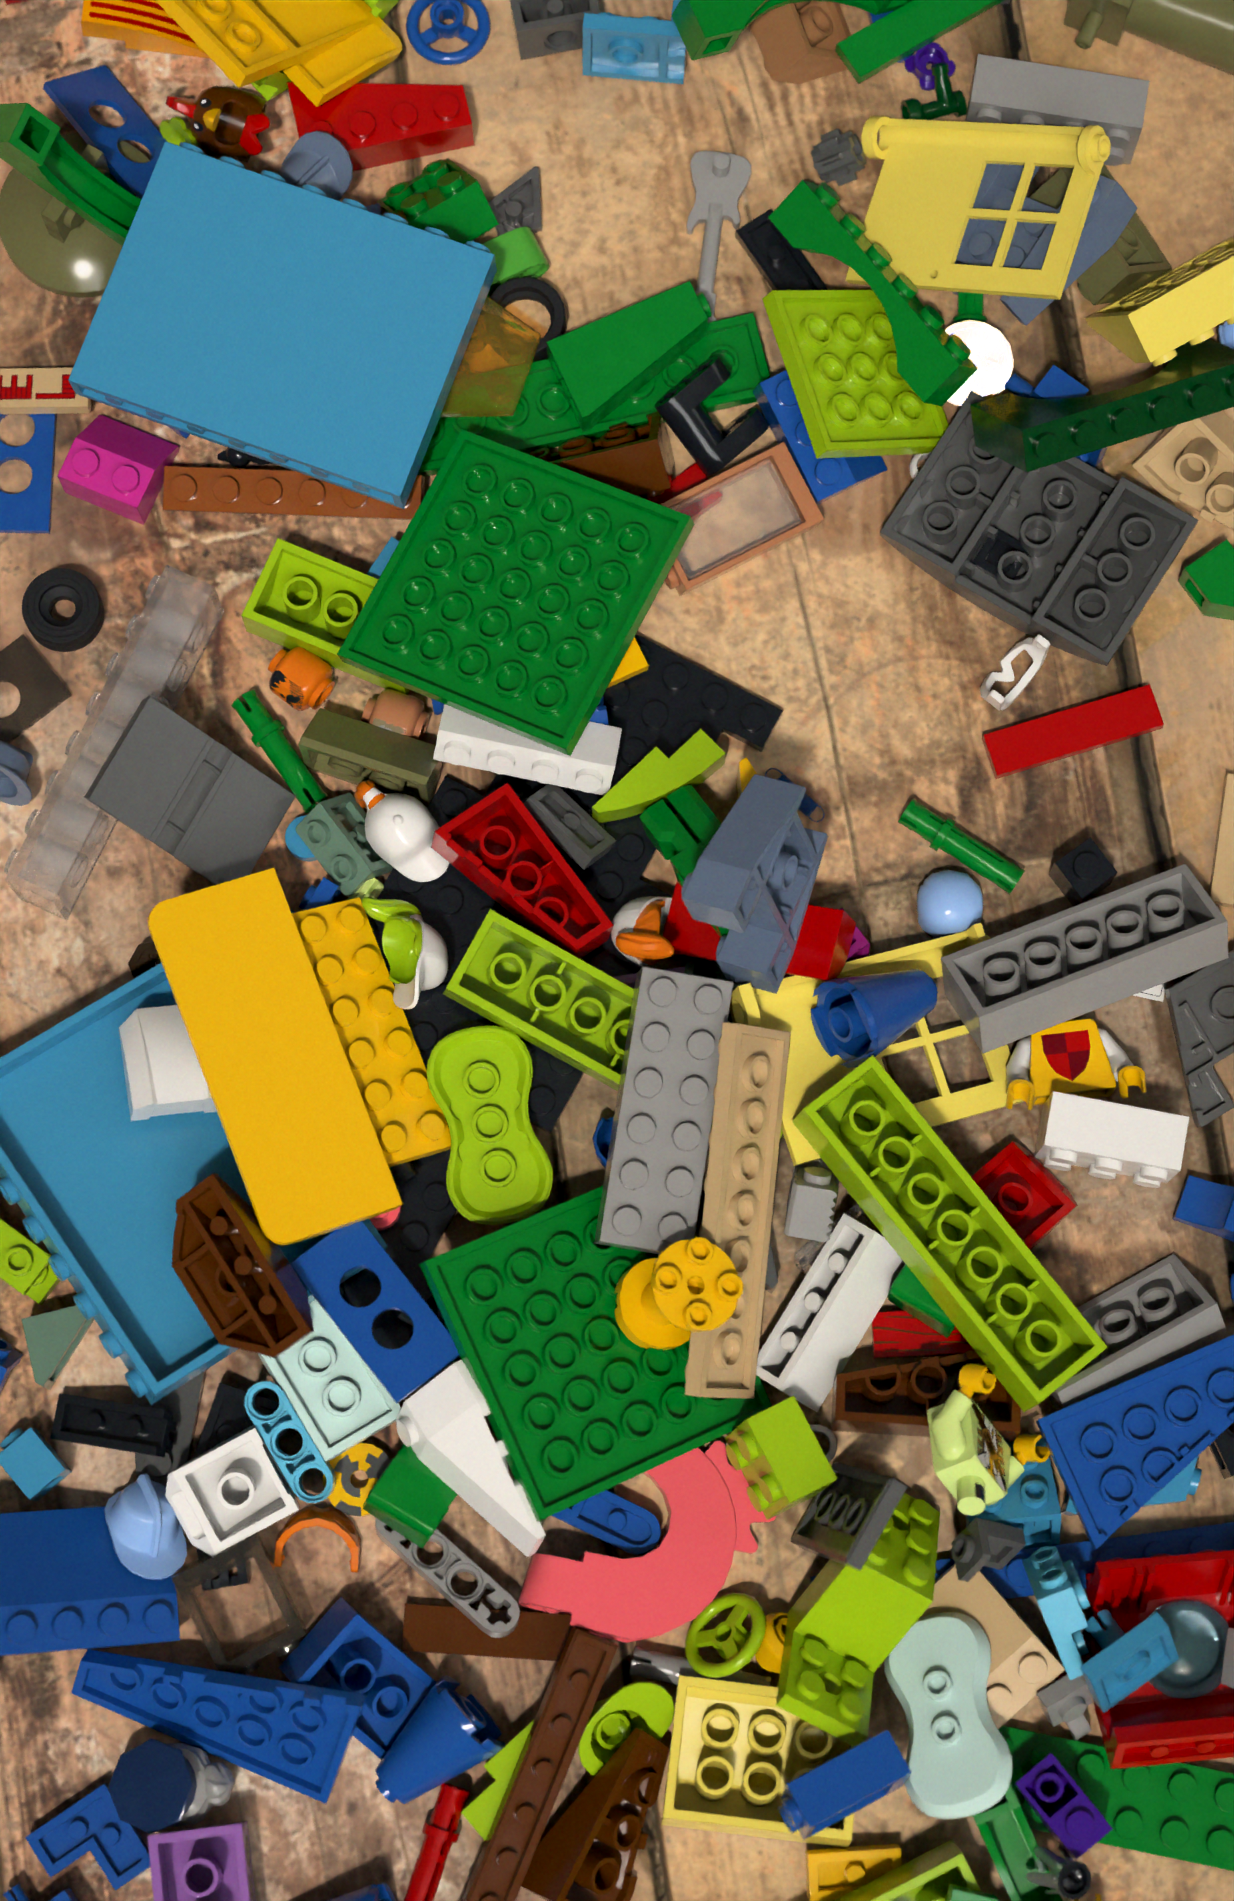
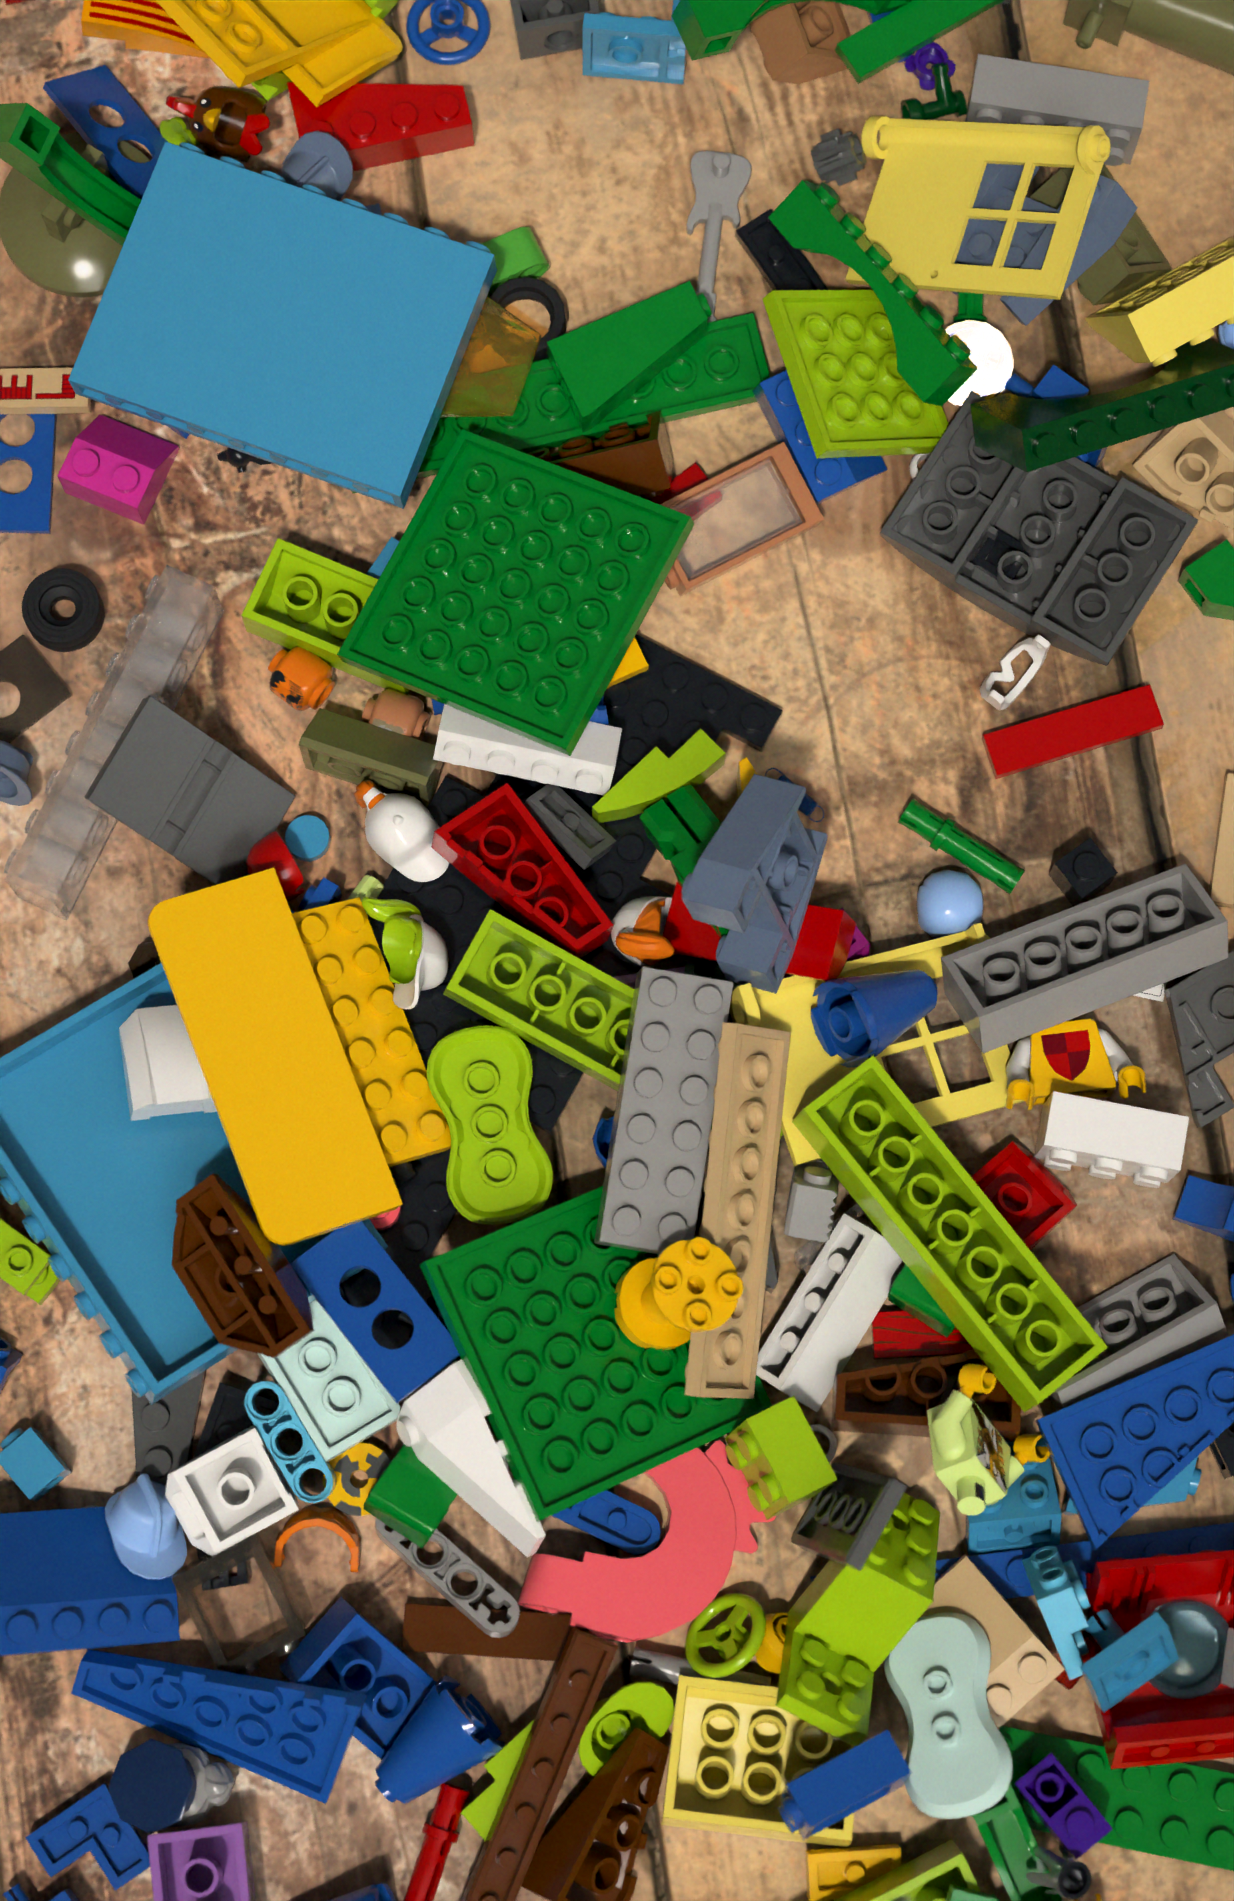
sand green slope [22,1305,95,1390] -> none
black hinge [50,1393,178,1458] -> none
dark orange plate [163,466,425,520] -> none
green pin [231,690,329,813] -> none
sand green bracket [296,792,393,896] -> none
green slope [376,158,498,244] -> none
flat silver piece [488,167,542,236] -> none
black connector [654,355,770,476] -> none
dark grey bracket [951,1517,1026,1582] -> none
light grey plate [1037,1675,1093,1741] -> none
none -> red hair [246,831,304,902]

